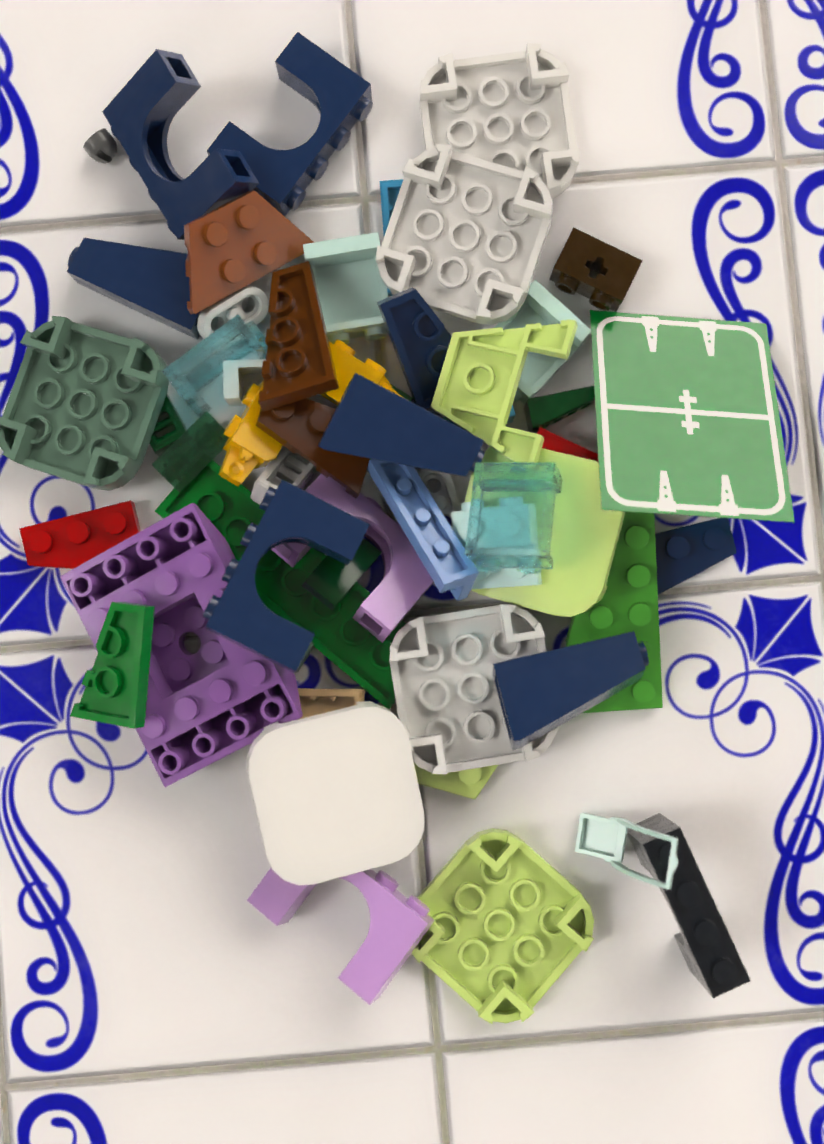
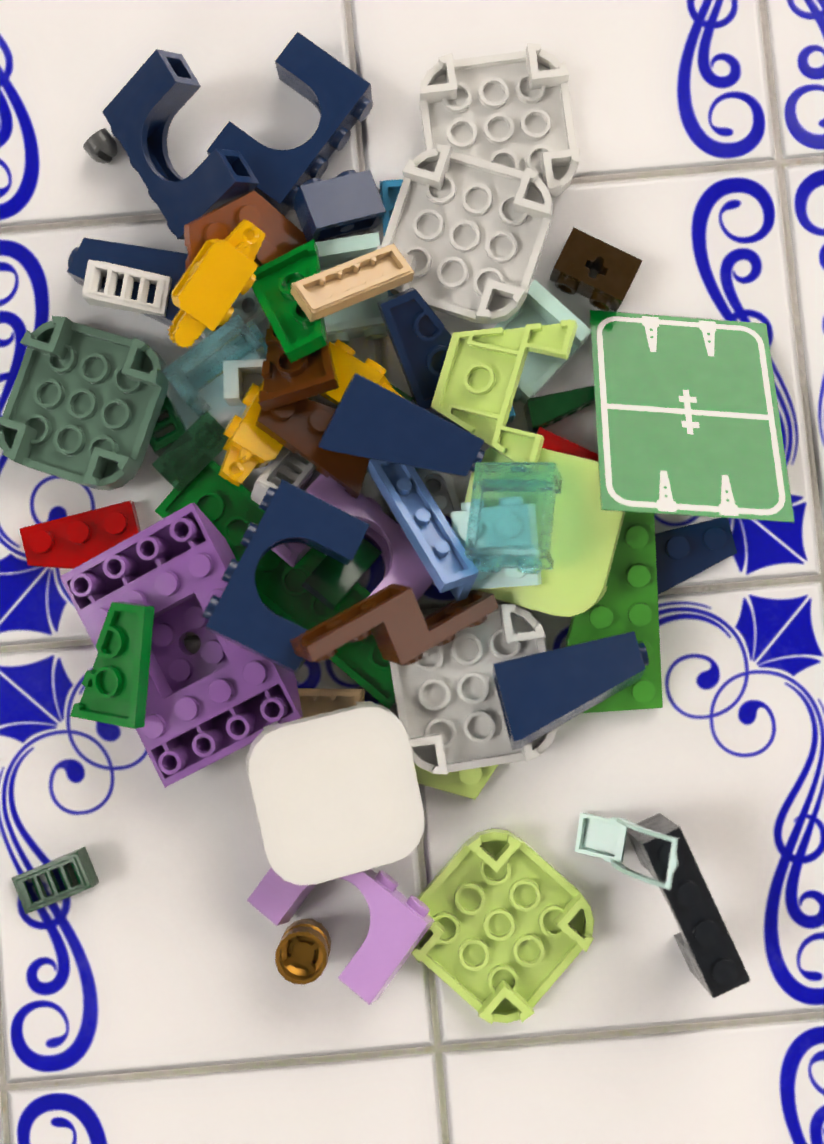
none -> dark green slope [11,847,99,914]
none -> white slope [82,259,172,317]
none -> yellow hinge [167,219,266,348]
none -> green wing [251,239,327,363]
none -> pearl gold wheel [275,919,331,985]
none -> tan plate [290,243,414,322]
none -> reddish brown bracket [290,583,499,666]
none -> brick [293,170,386,242]

